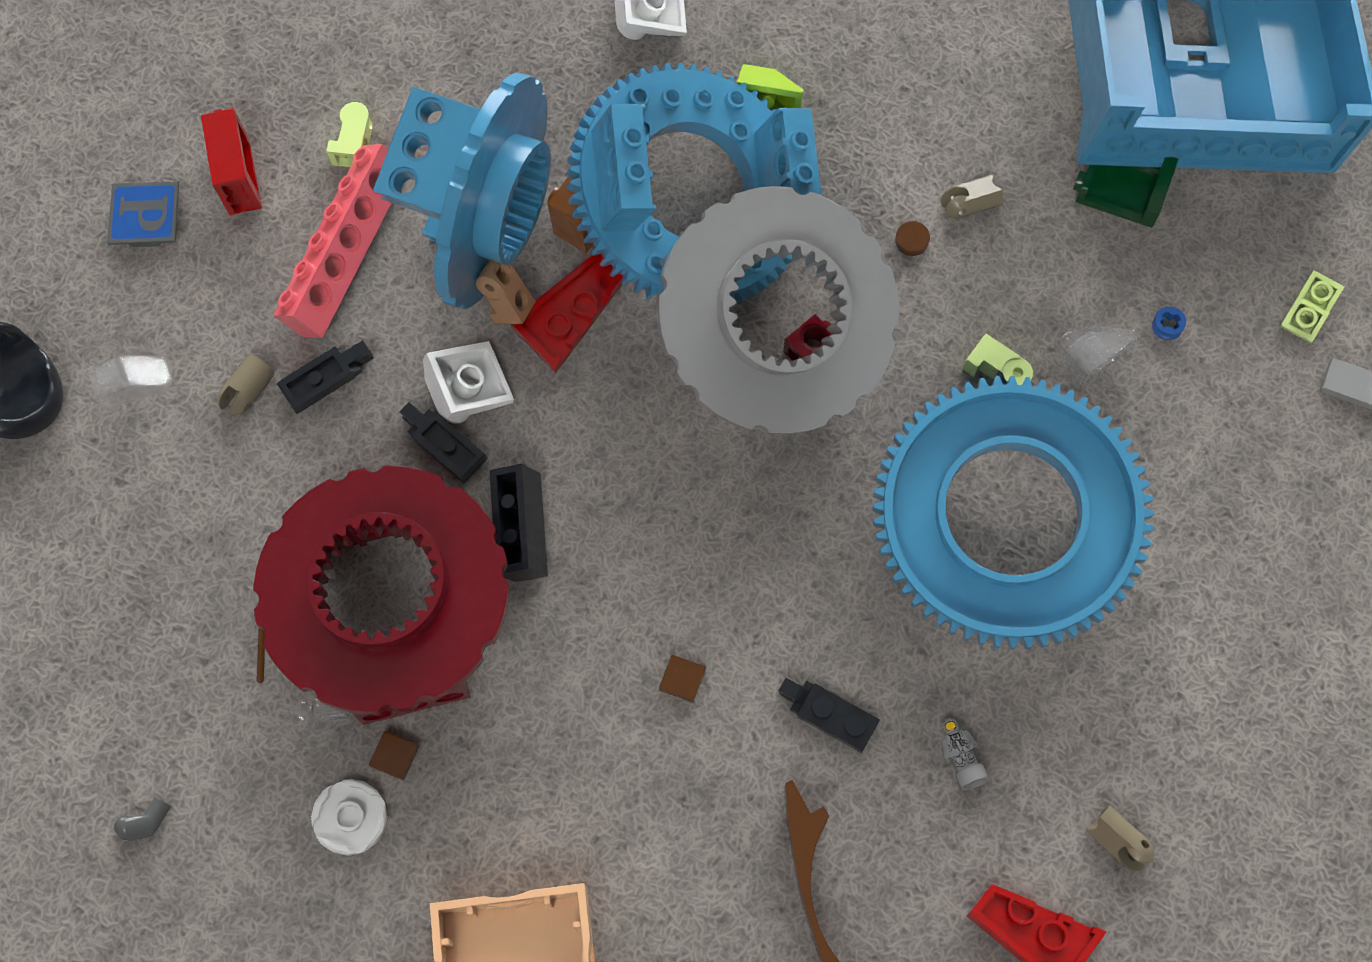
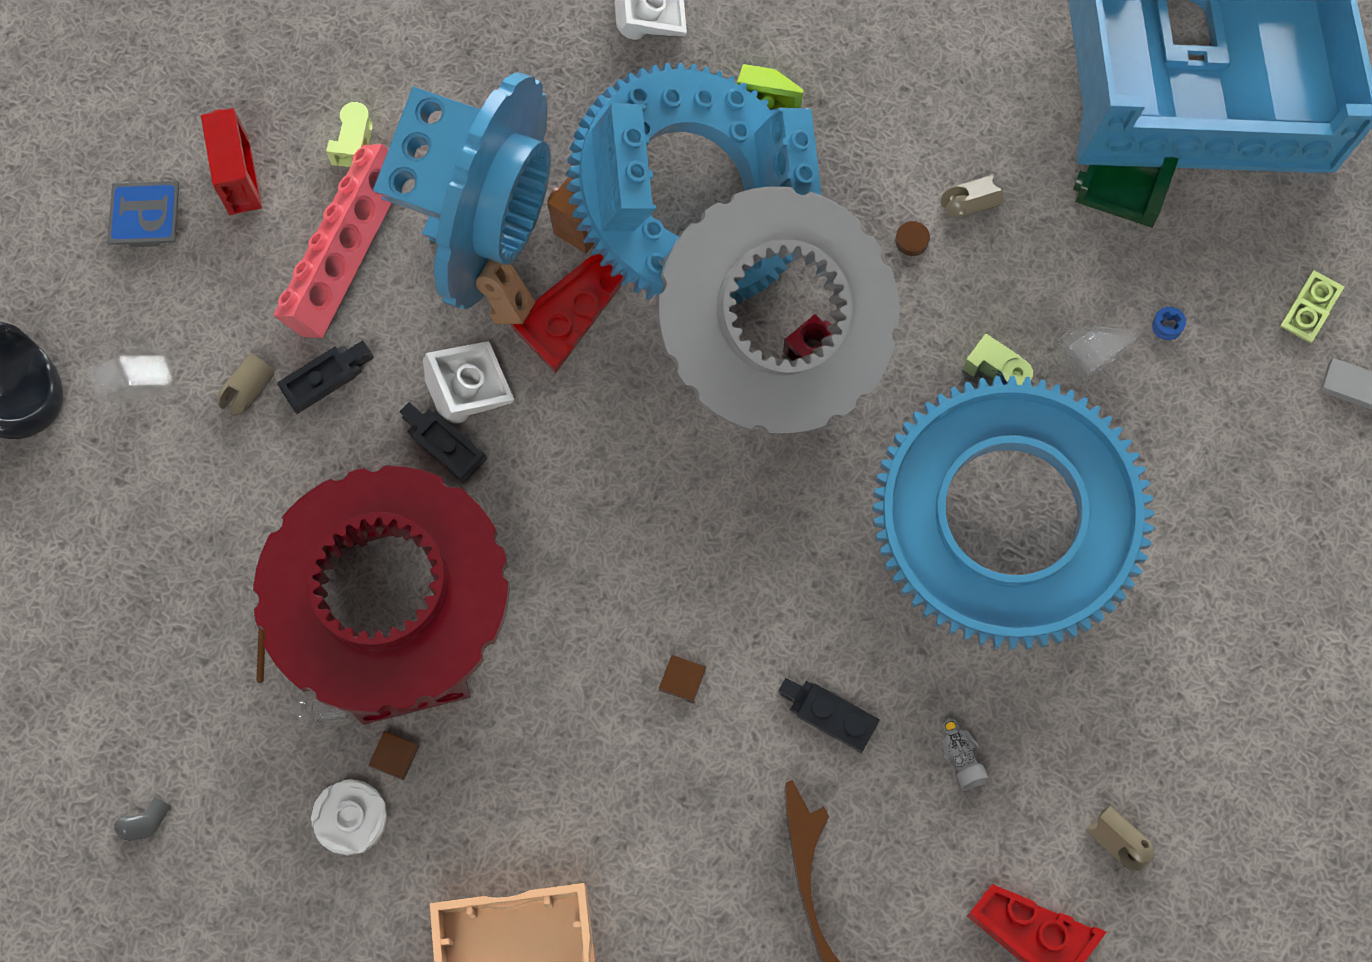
black brick [489,463,548,582] -> none

